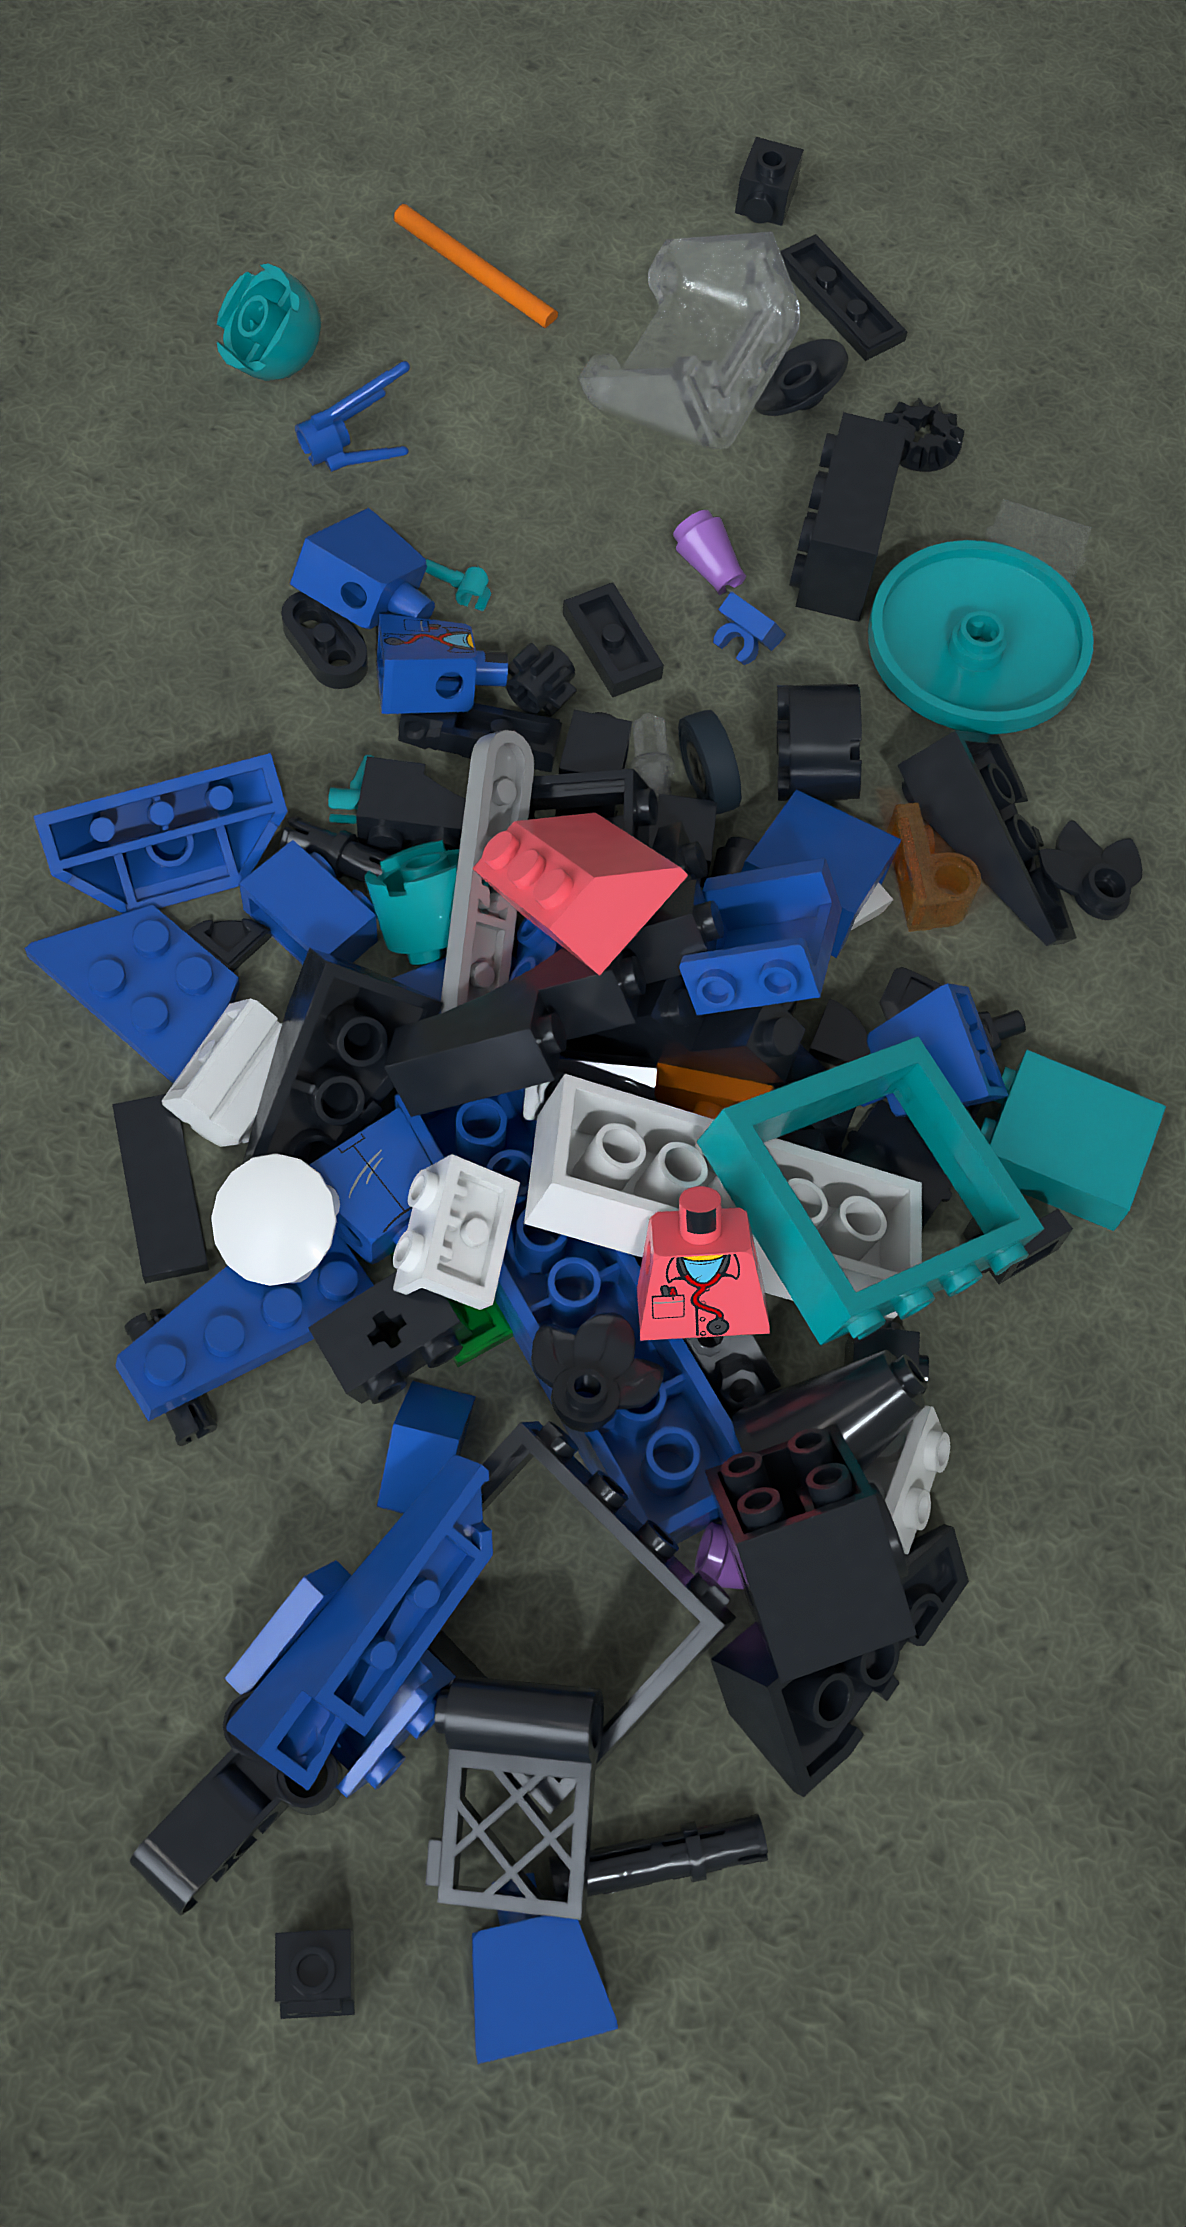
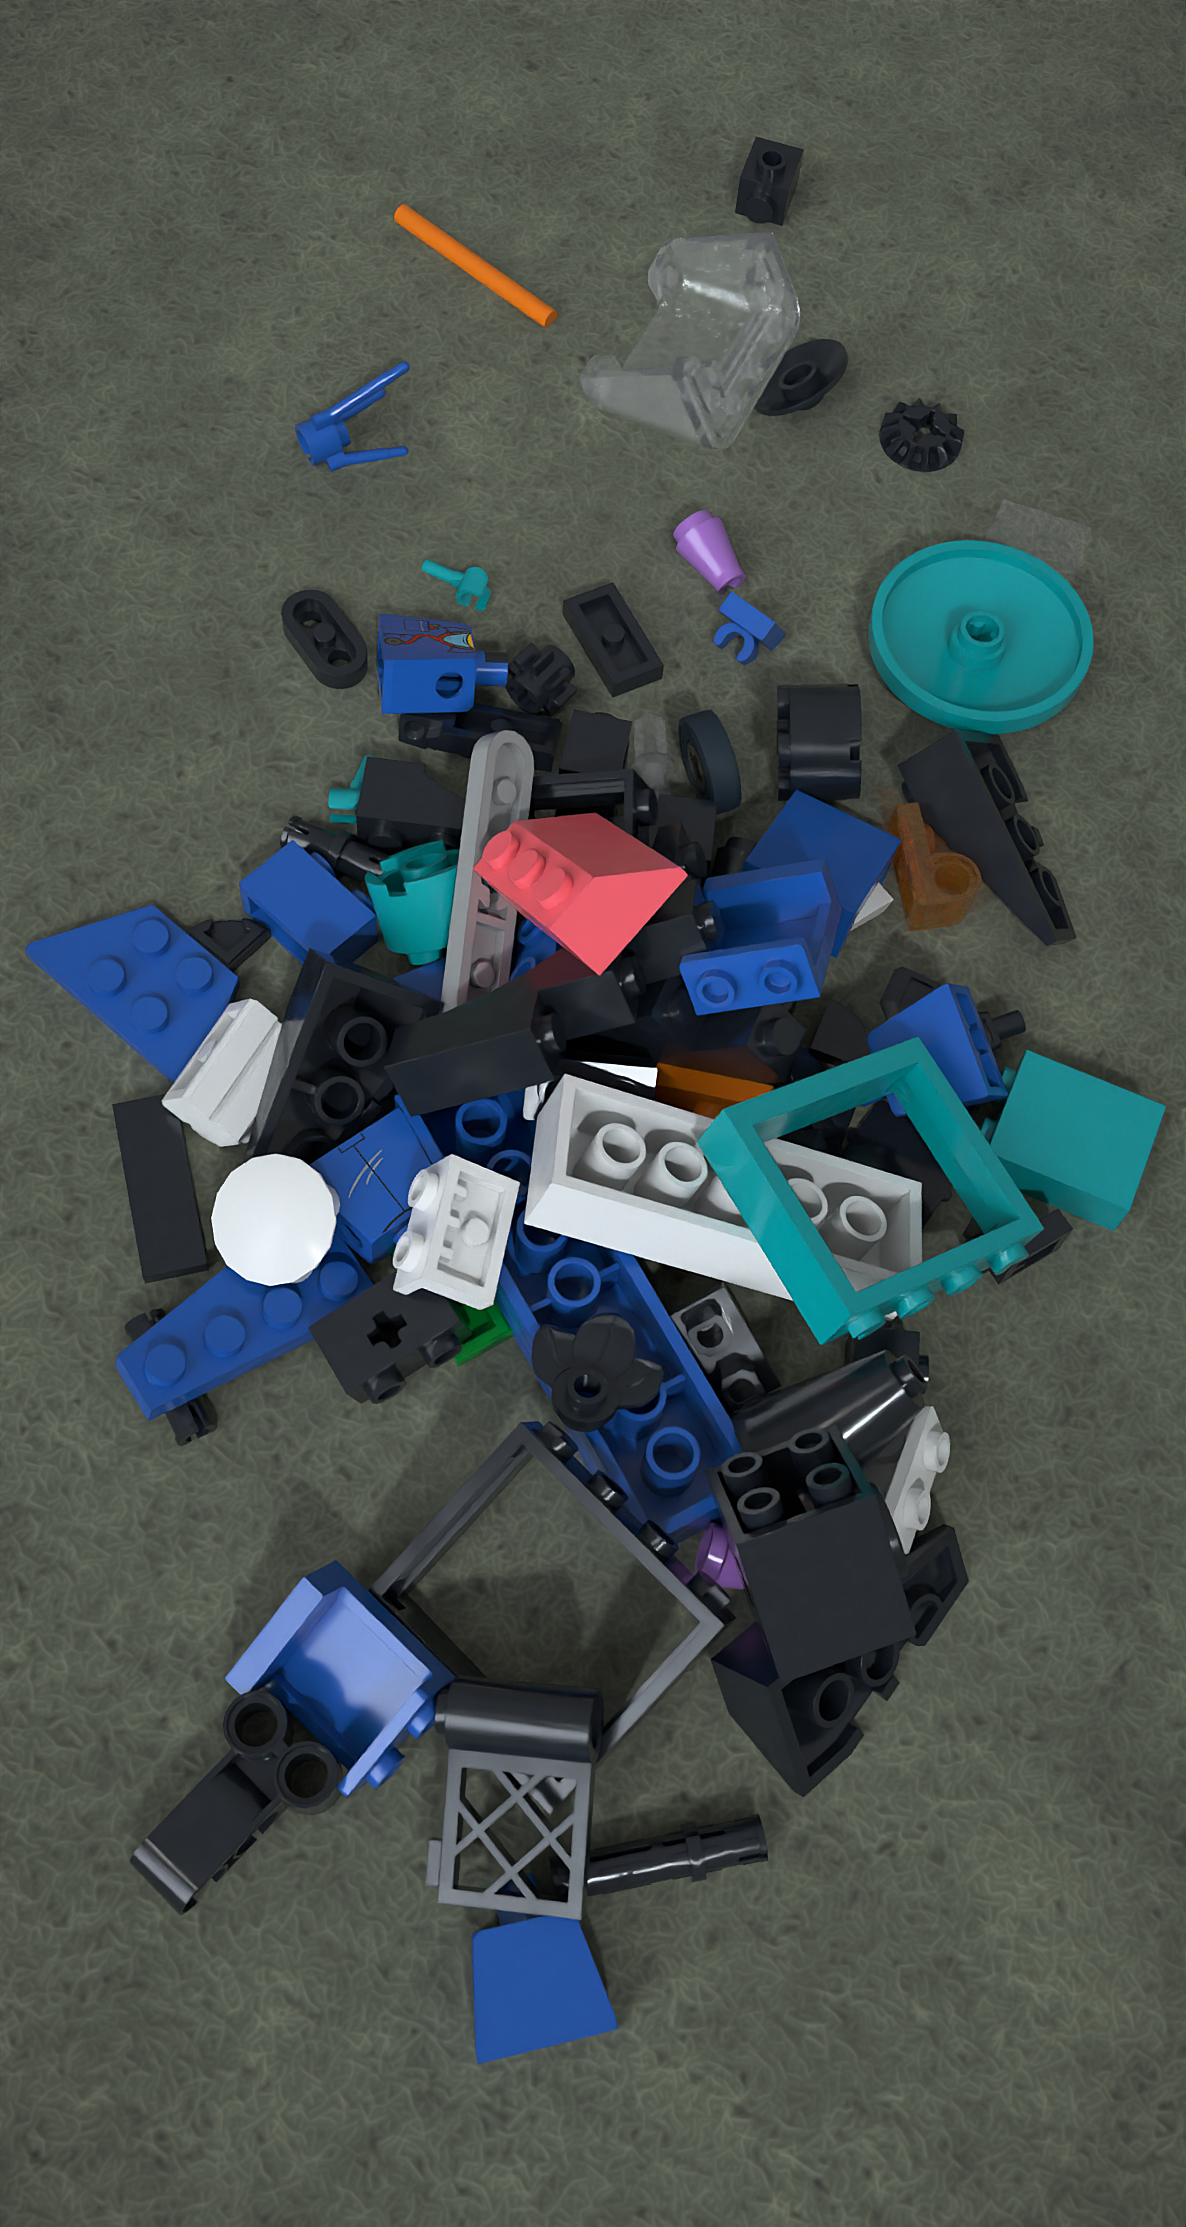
blue wedge [33,753,288,914] -> none
teal cylinder [217,264,321,381] -> none
blue wedge [226,1455,493,1790] -> none
black window [275,1929,355,2019] -> none
blue torso [290,508,435,629] -> none
blue slope [377,1381,476,1514] -> none
coral torso [637,1186,770,1341] -> none
black tile [774,234,908,361] -> none
black brick [789,412,908,622] -> none
black plate [1038,820,1143,920] -> none

